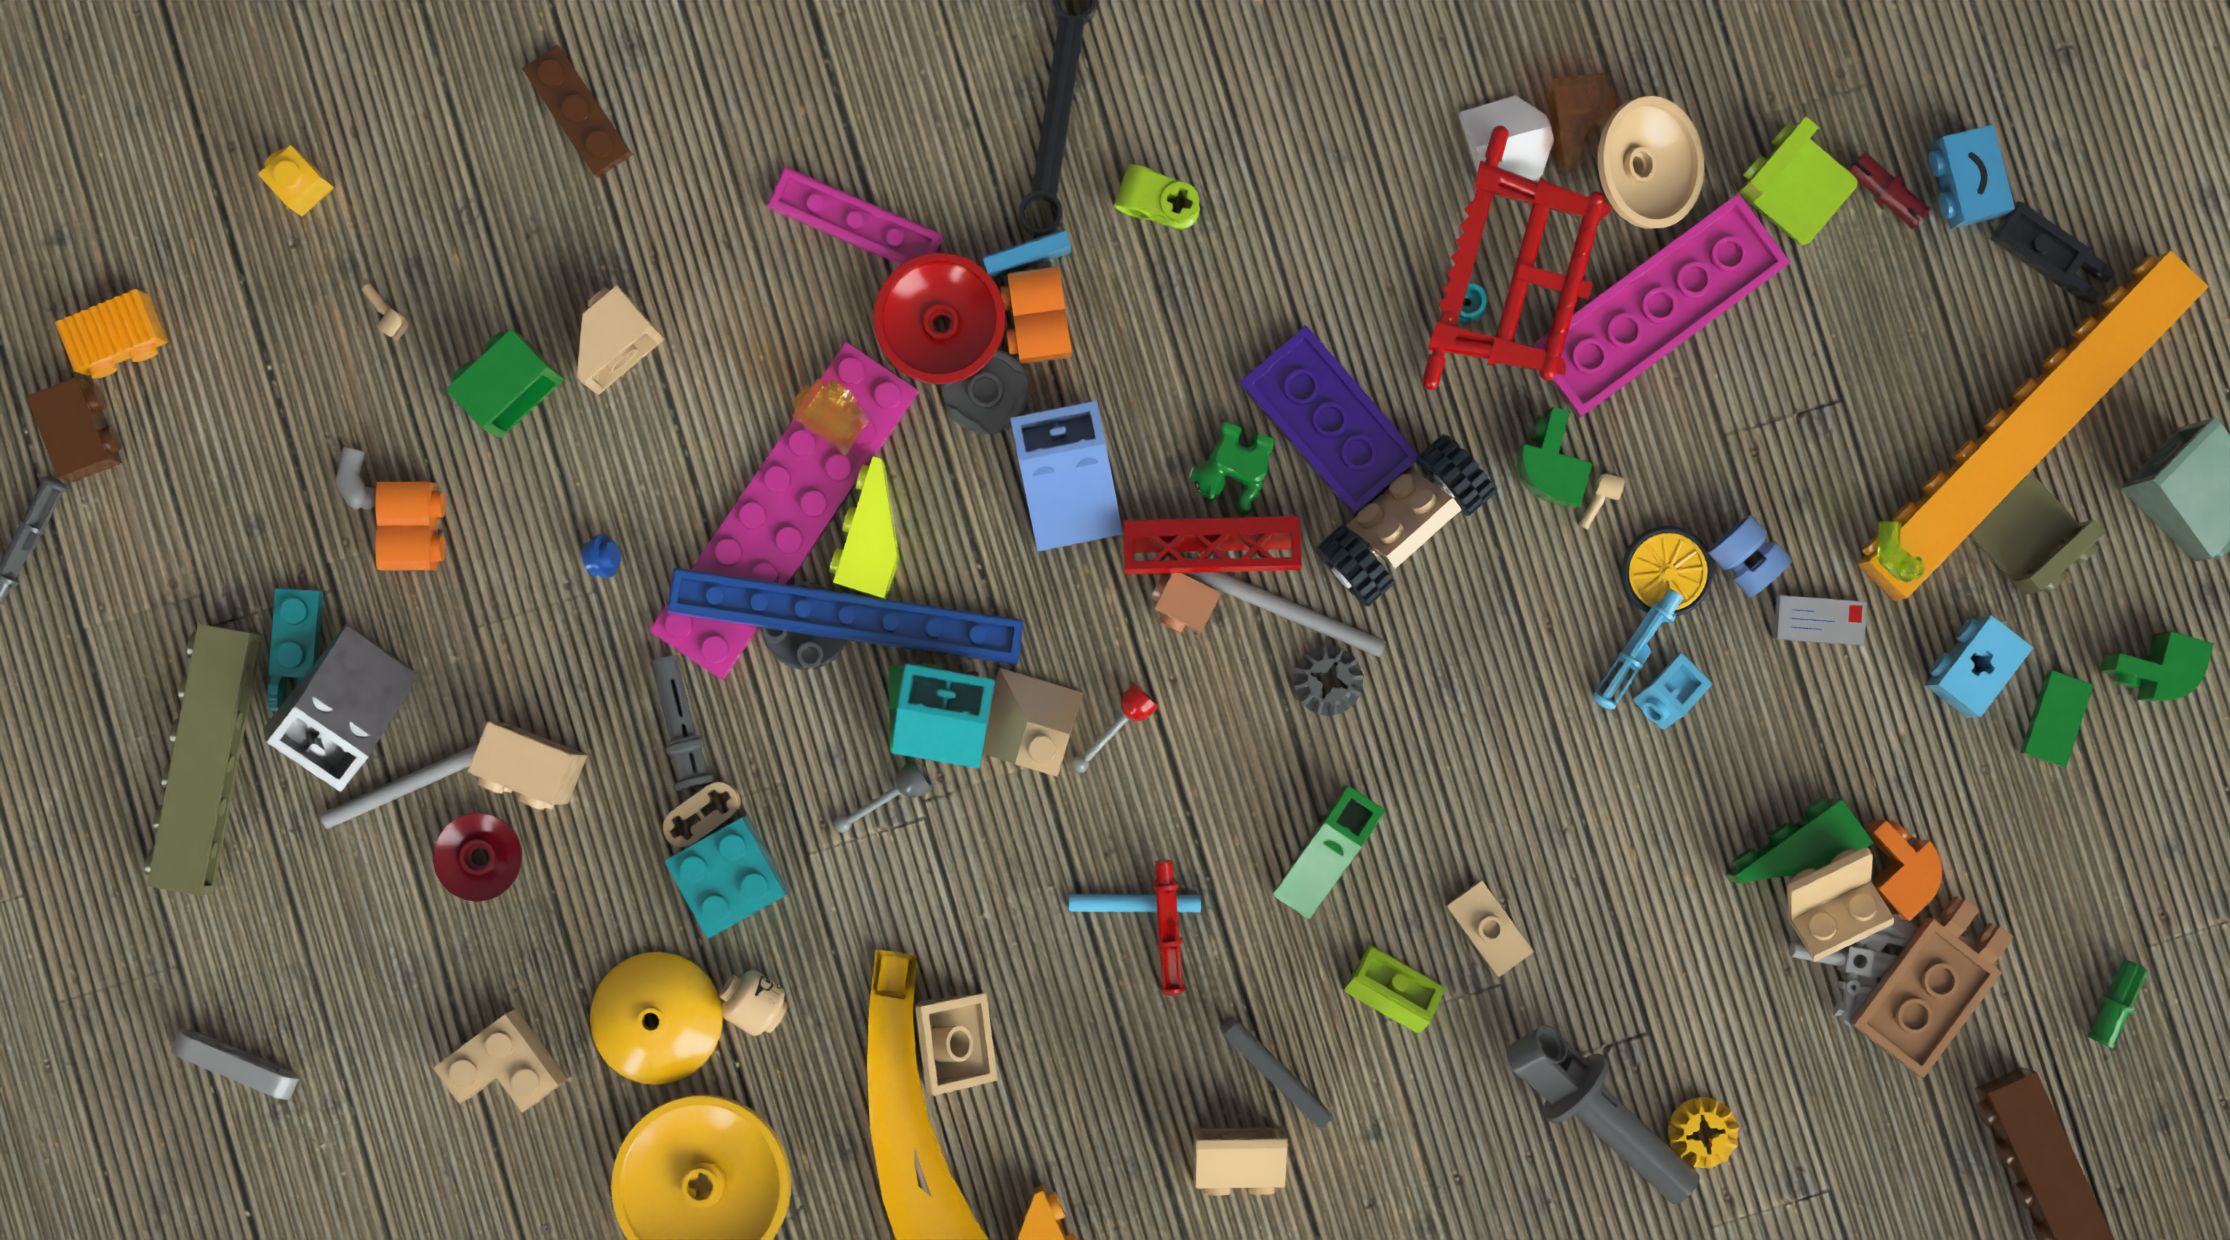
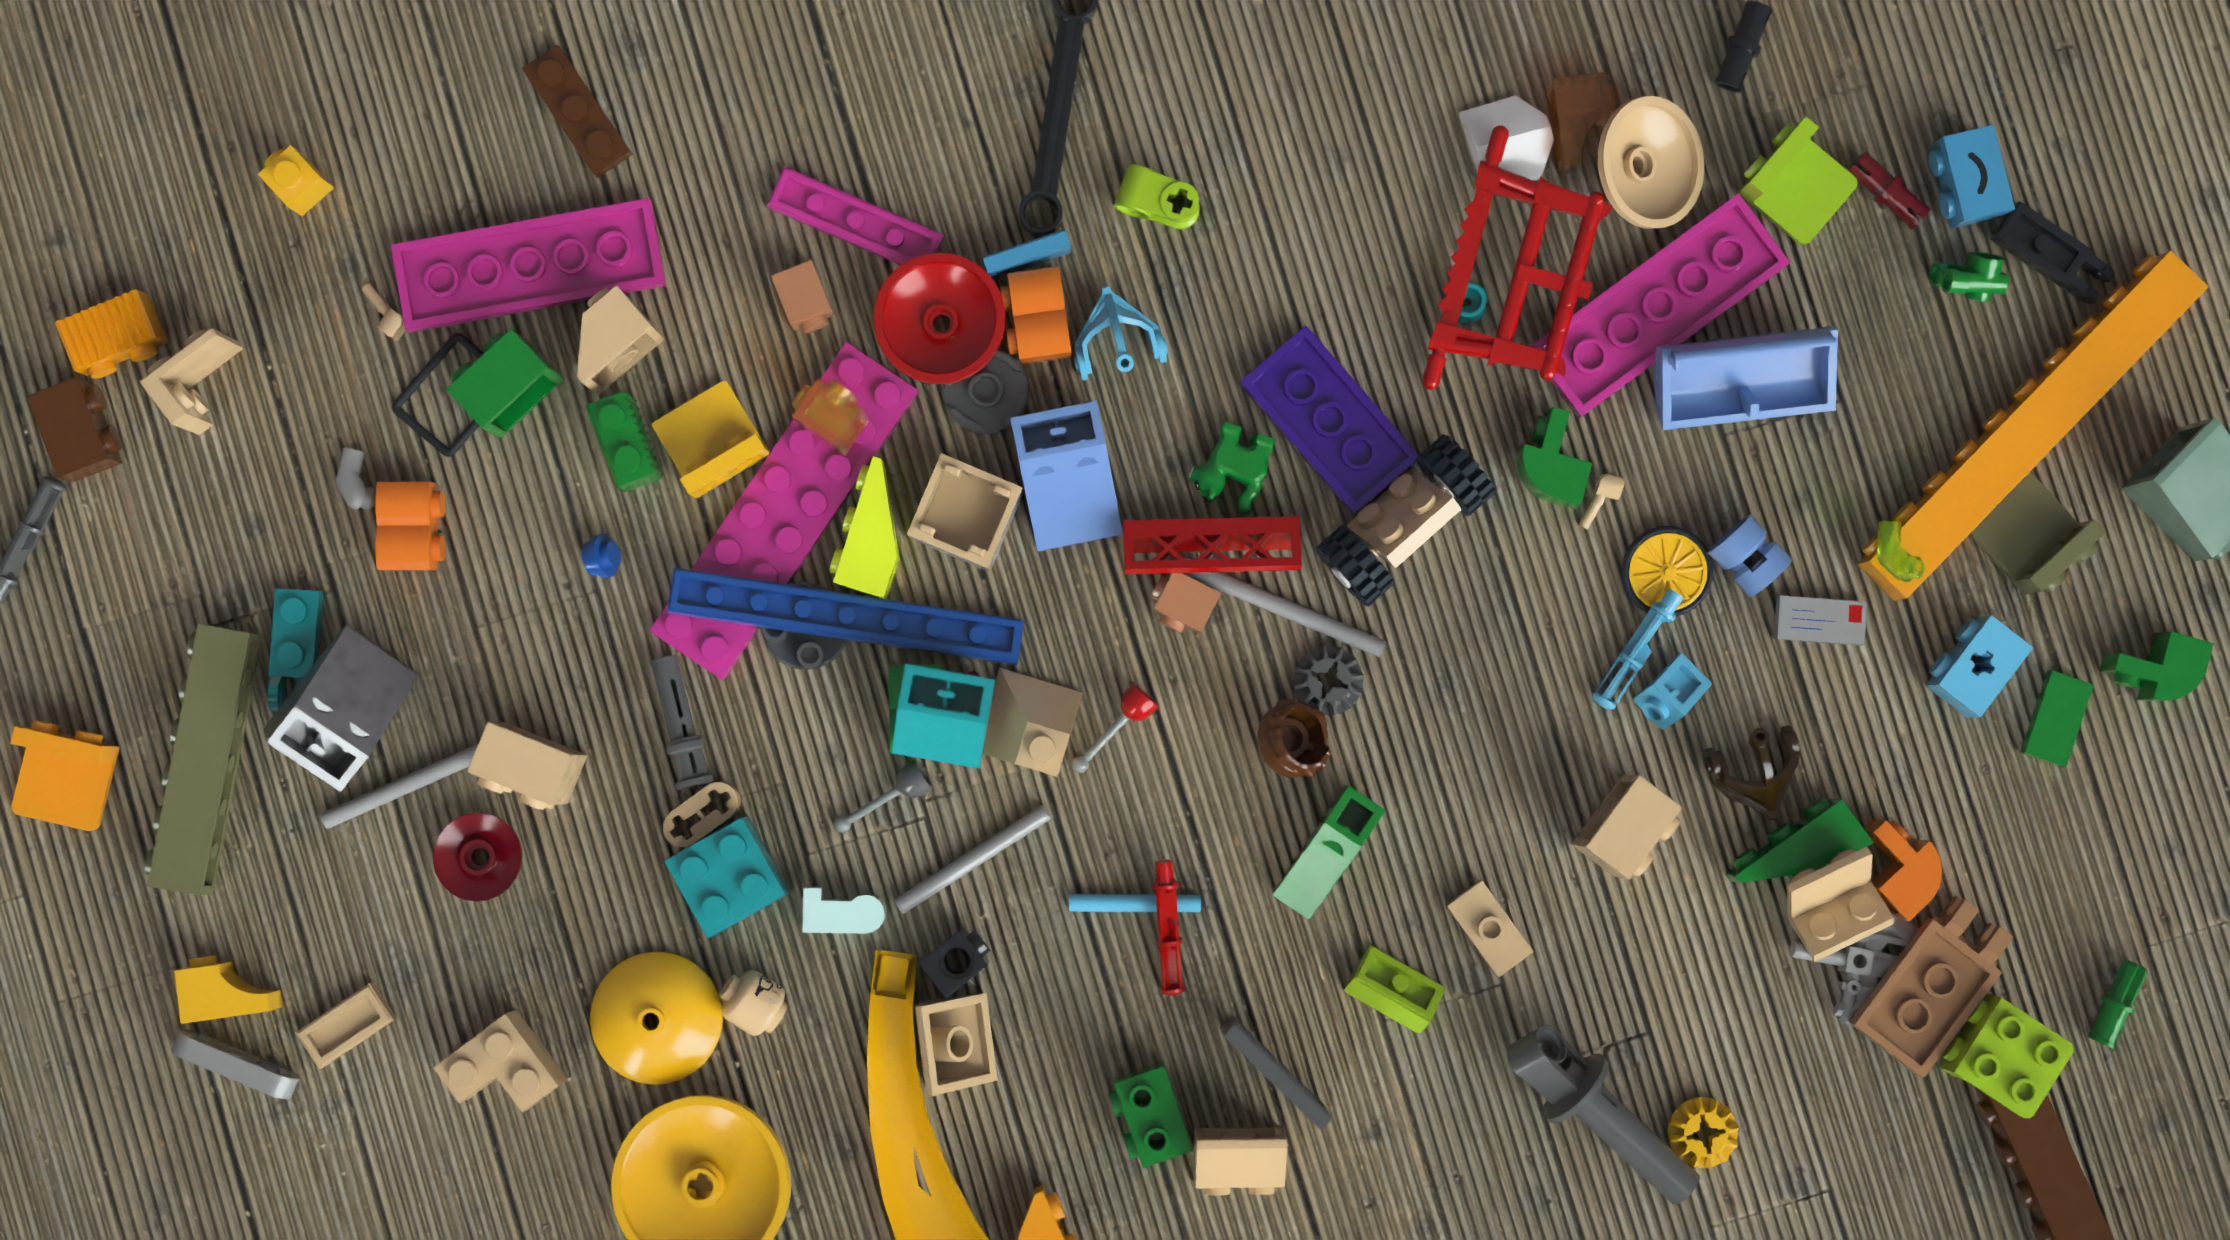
none -> light orange bracket [10,720,120,831]
none -> tan bracket [140,328,243,435]
none -> yellow arch [174,955,283,1024]
none -> tan tile [295,982,397,1069]
none -> dark pink plate [391,198,667,333]
none -> black piece [392,333,484,457]
none -> green brick [586,391,664,492]
none -> yellow bracket [652,380,770,499]
none -> nougat brick [771,260,835,333]
none -> light aqua leg [802,886,887,934]
none -> light grey piece [894,805,1051,914]
none -> tan container [907,453,1024,572]
none -> black brick [919,927,990,998]
none -> medium azure helmet [1073,286,1168,381]
none -> green brick [1108,1061,1194,1168]
none -> reddish brown hair [1257,699,1331,778]
none -> tan brick [1571,775,1683,880]
none -> medium blue container [1654,326,1838,430]
none -> dark brown helmet [1703,725,1799,821]
none -> black pin [1714,0,1773,93]
none -> green plate [1929,252,2009,301]
none -> lime bracket [1938,994,2074,1118]

